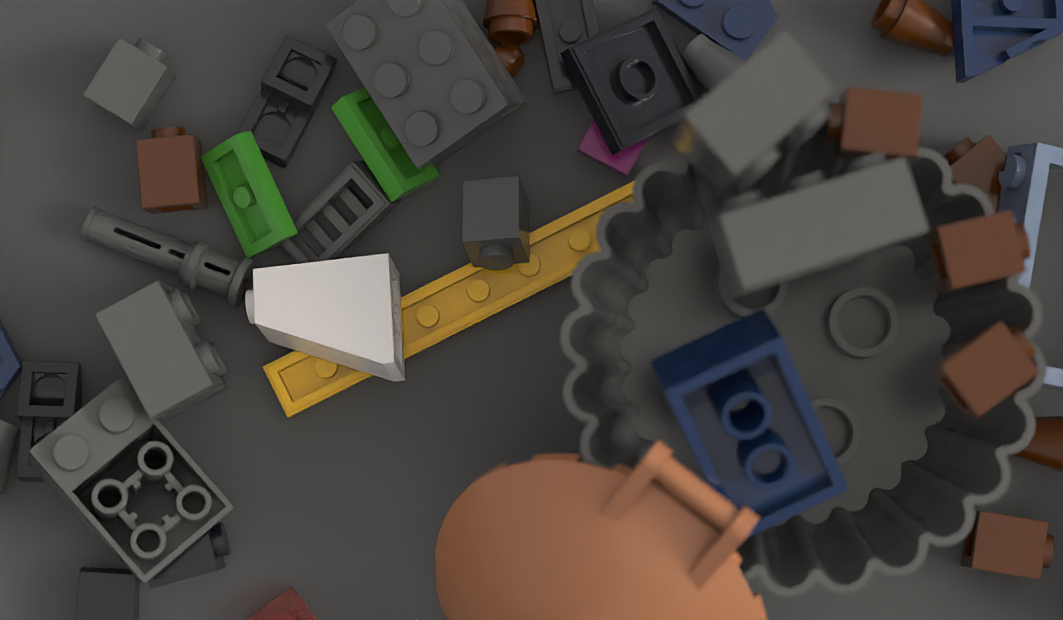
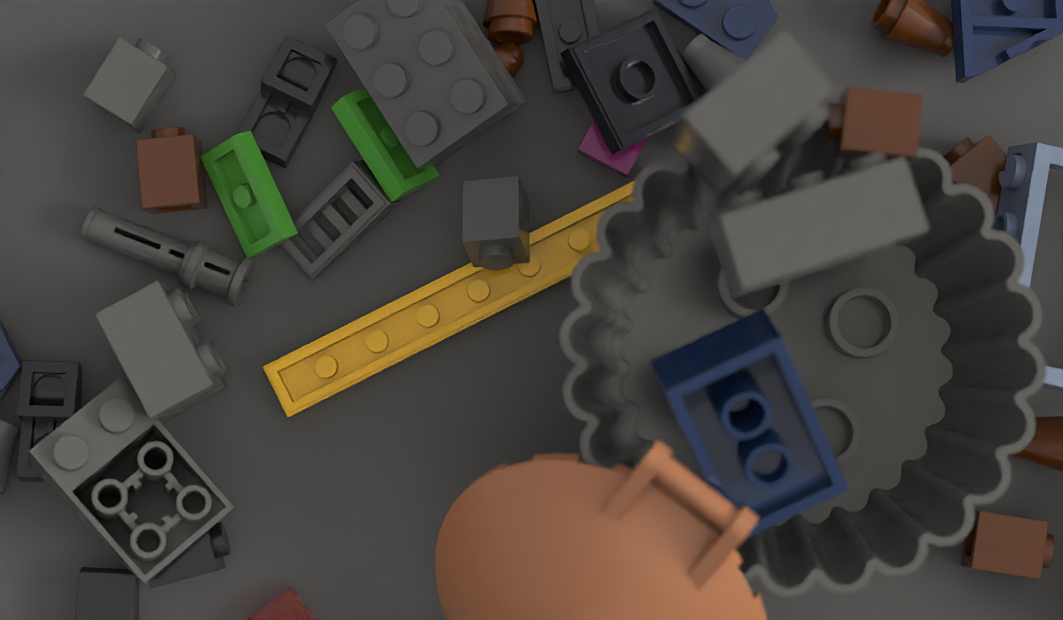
white slope [245,253,405,382] -> none
reddish brown brick [926,210,1030,293] -> none
reddish brown brick [930,321,1040,418] -> none

